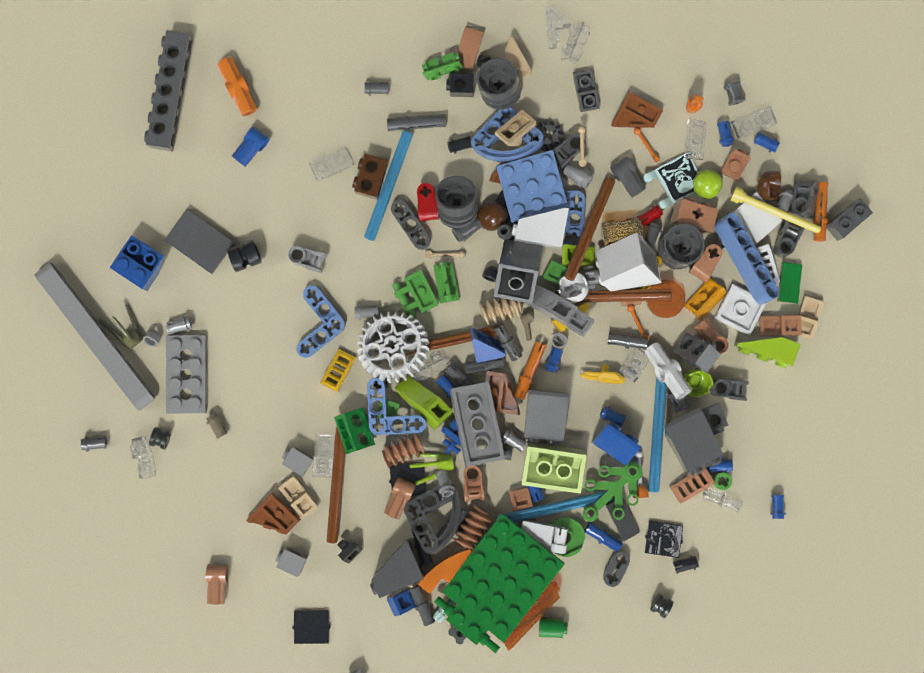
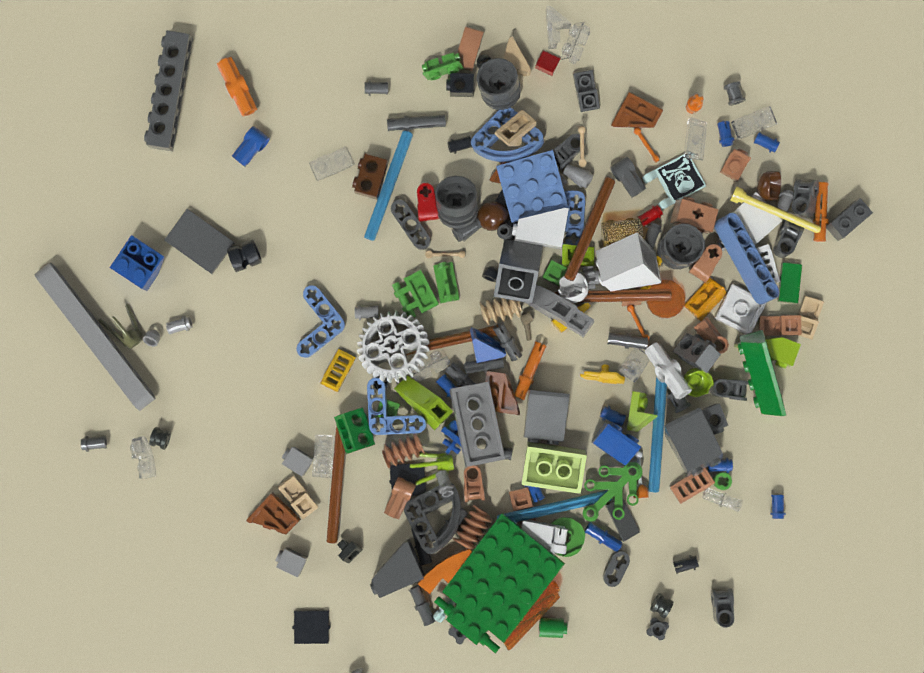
light grey plate [166,335,207,414] -> none
dark tan pin [206,413,228,439] -> none
nougat piece [206,564,229,605] -> none
light grey piece [288,246,327,273] -> none
blue slope [387,589,415,616] -> none
light grey pin [501,430,527,452] -> none
dark grey gear [533,120,564,151] -> none
blue pin [544,347,563,373] -> none
light grey hinge [551,333,567,349] -> none
piece [644,521,683,558] -> none
lime hair [692,168,722,199] -> none
none -> red slope [535,51,561,76]
none -> lime slope [627,391,658,432]
none -> dark grey plate [646,617,669,640]
none -> dark grey piece [711,588,735,628]
none -> green slope [737,330,786,416]

